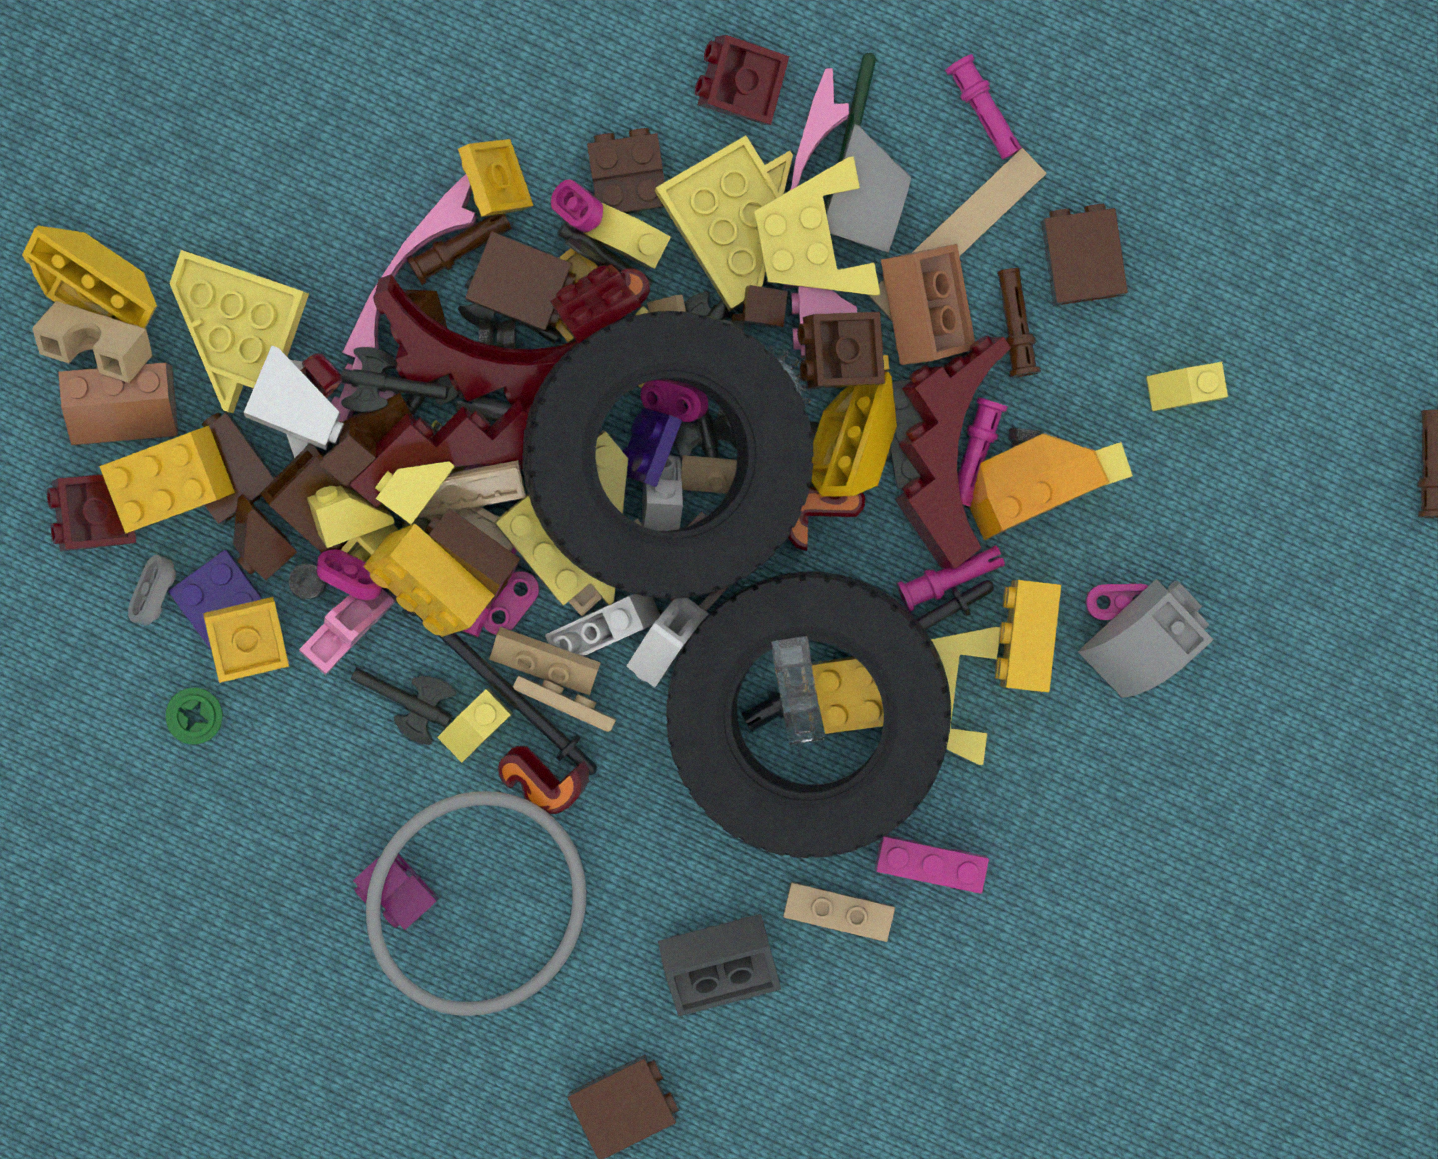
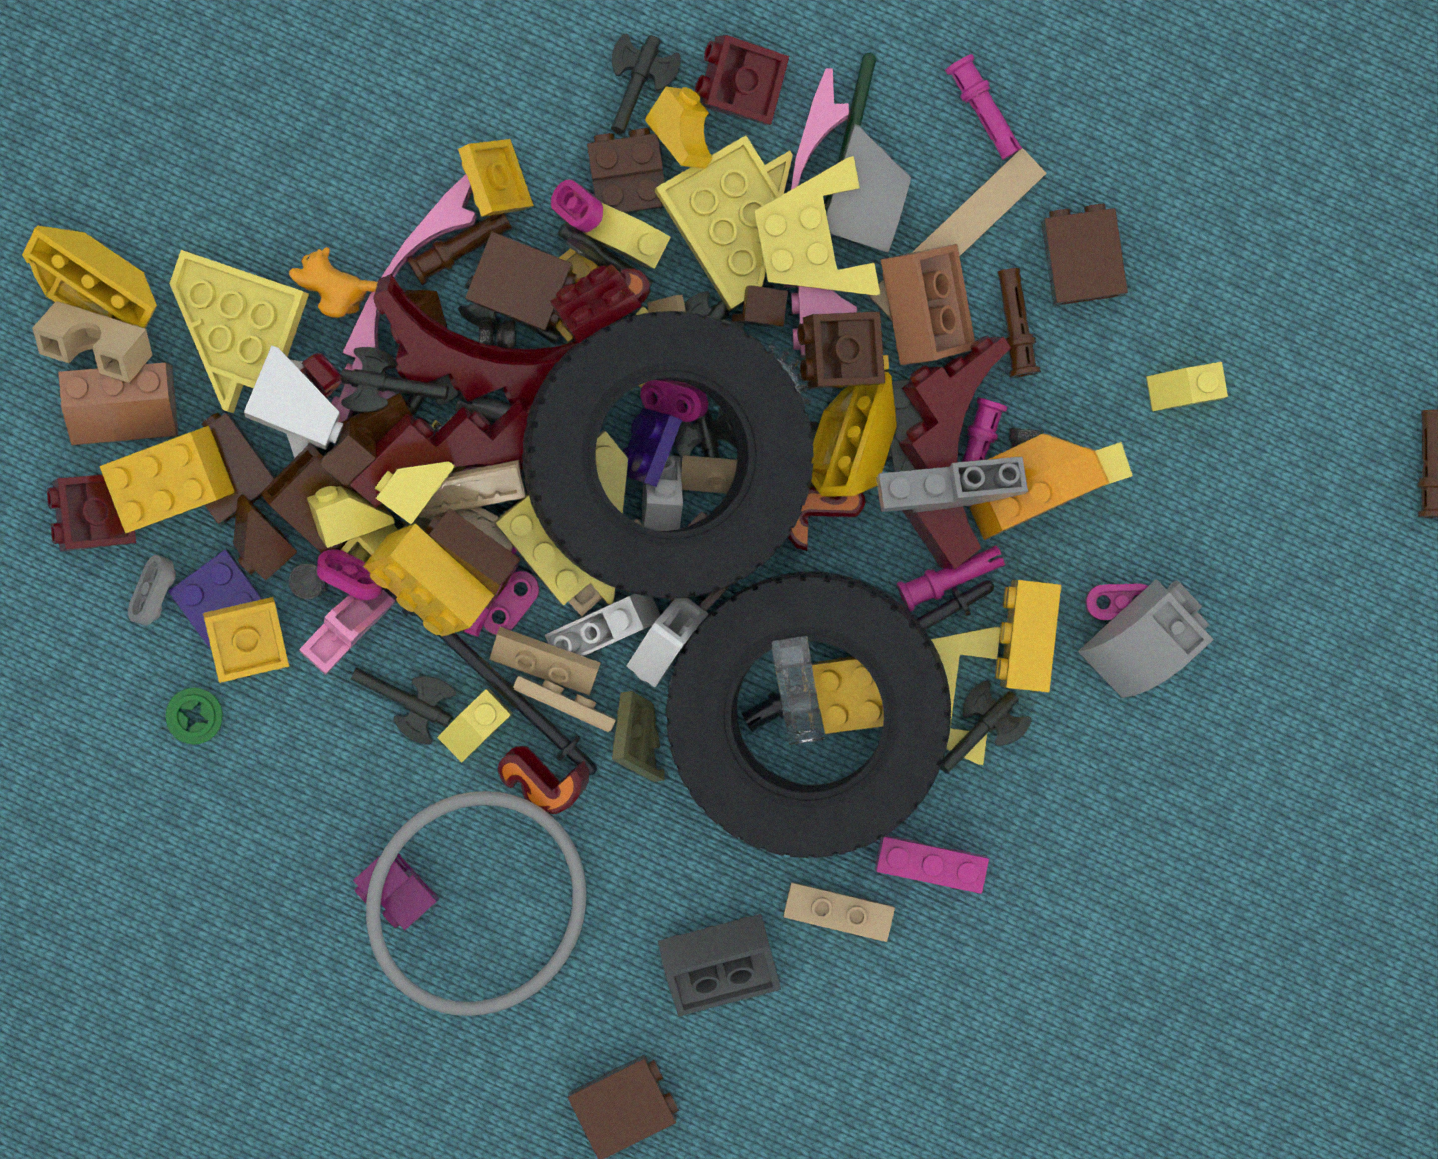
none -> light orange animal [289,247,378,318]
none -> pearl dark grey piece [611,33,681,134]
none -> olive wing [612,691,665,782]
none -> yellow arch [644,87,713,169]
none -> light grey slope [876,457,1028,513]
none -> pearl dark grey piece [940,681,1032,774]

